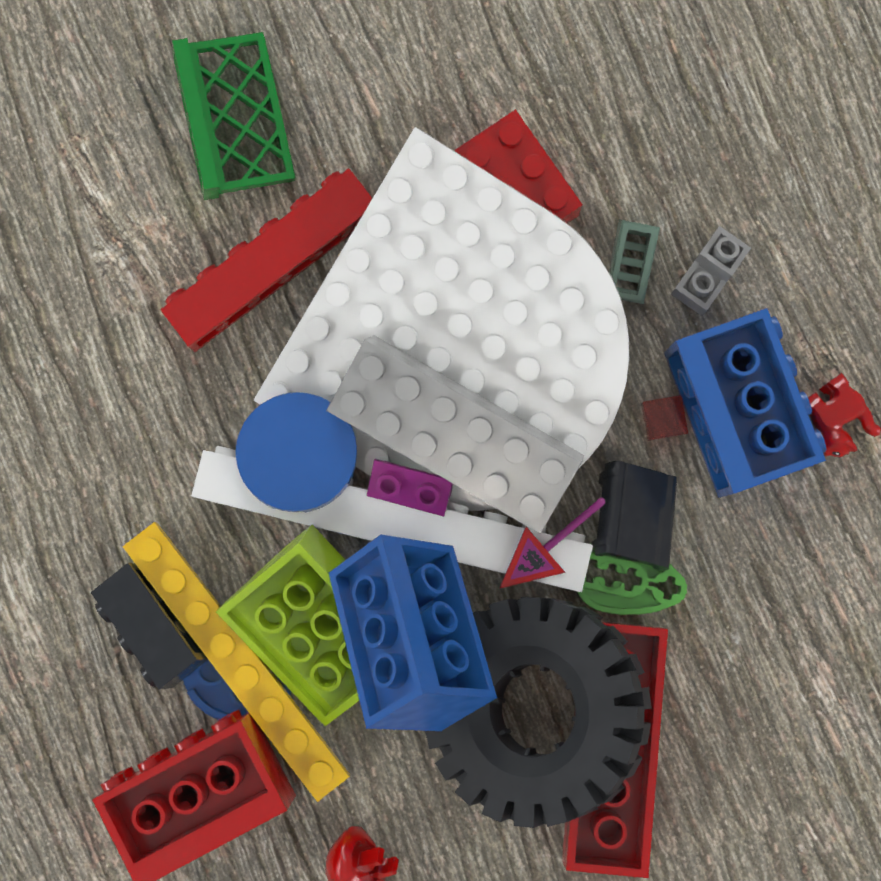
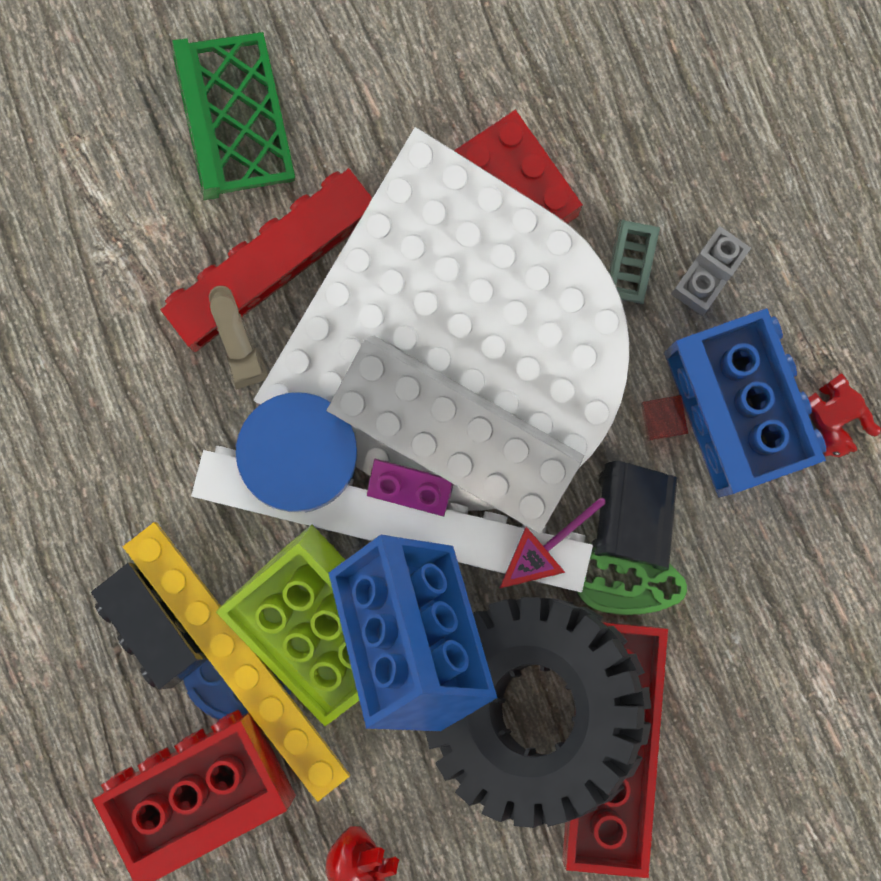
none -> dark tan piece [209,286,269,390]

